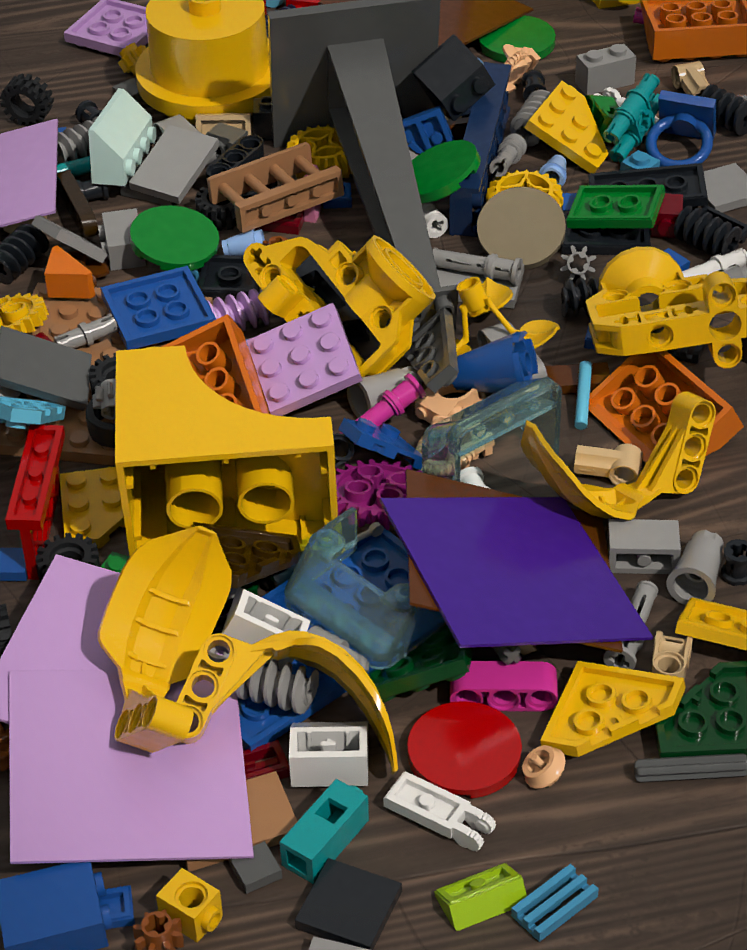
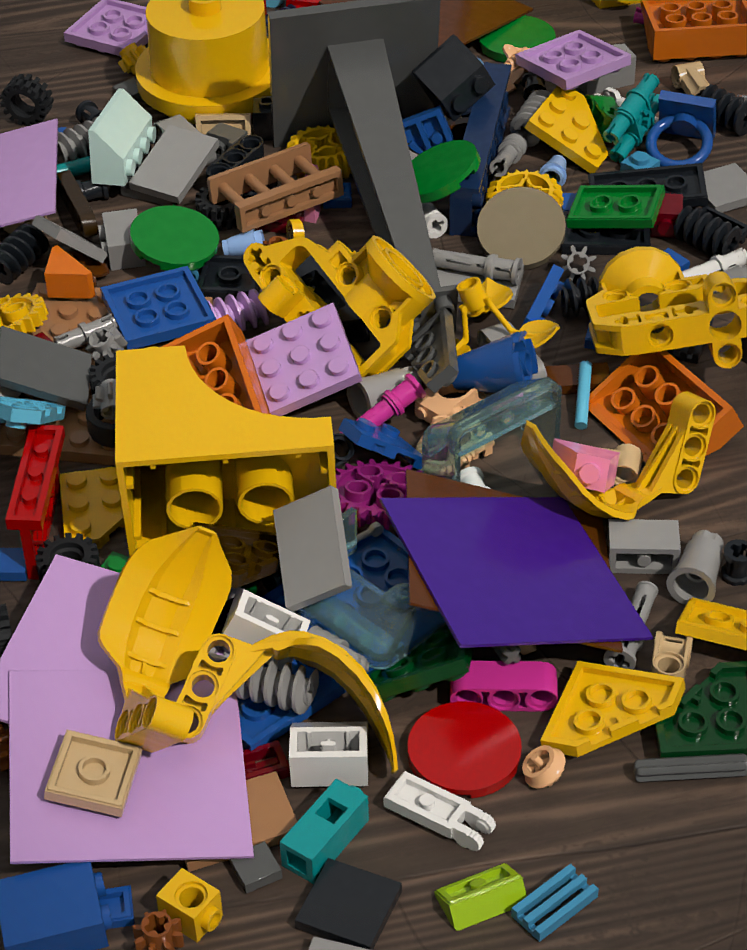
none -> tan plate [44,730,143,817]
none -> light grey gear [86,326,128,361]
none -> light grey tile [273,485,353,612]
none -> yellow tile [286,219,305,240]
none -> lavender plate [515,30,631,90]
none -> blue plate [519,264,564,330]
none -> bright pink slope [552,438,620,493]

